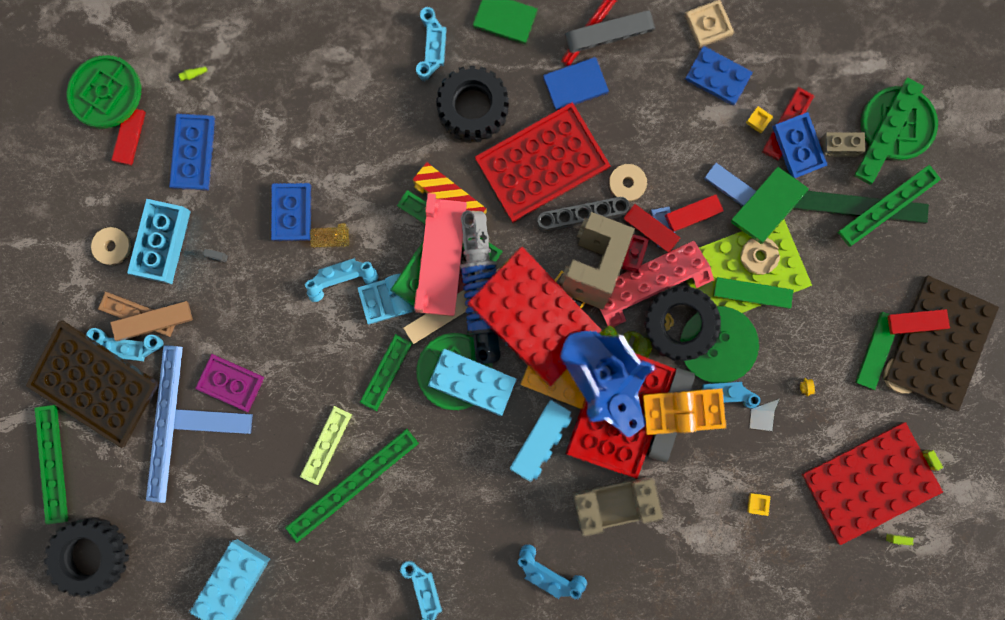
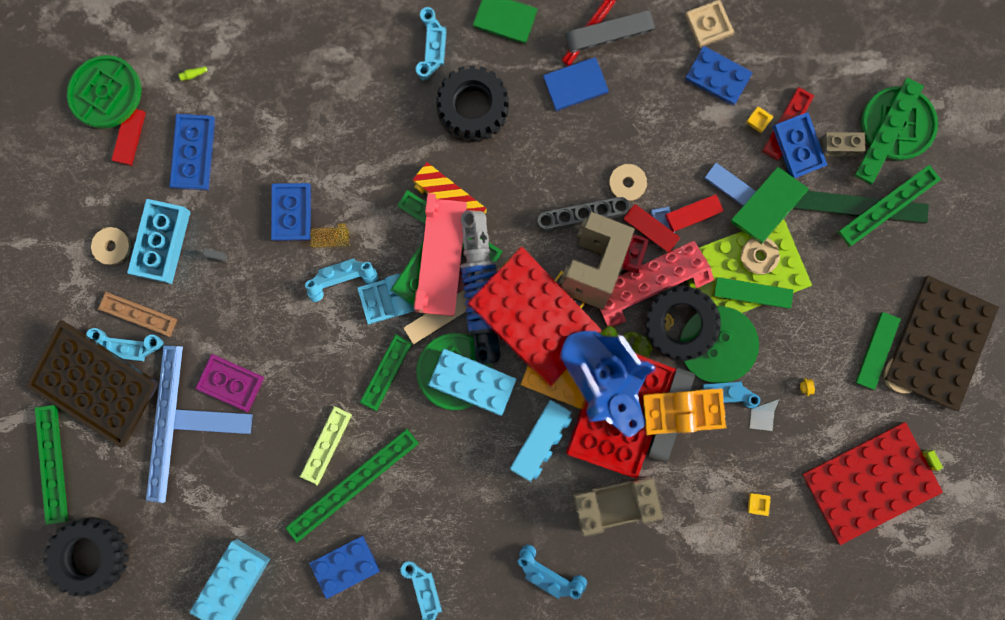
medium nougat tile [111,301,193,342] -> none
red plate [475,102,611,223] -> none
lime tile [886,534,914,546] -> none
red tile [887,309,950,335] -> none
none -> blue plate [309,536,380,599]

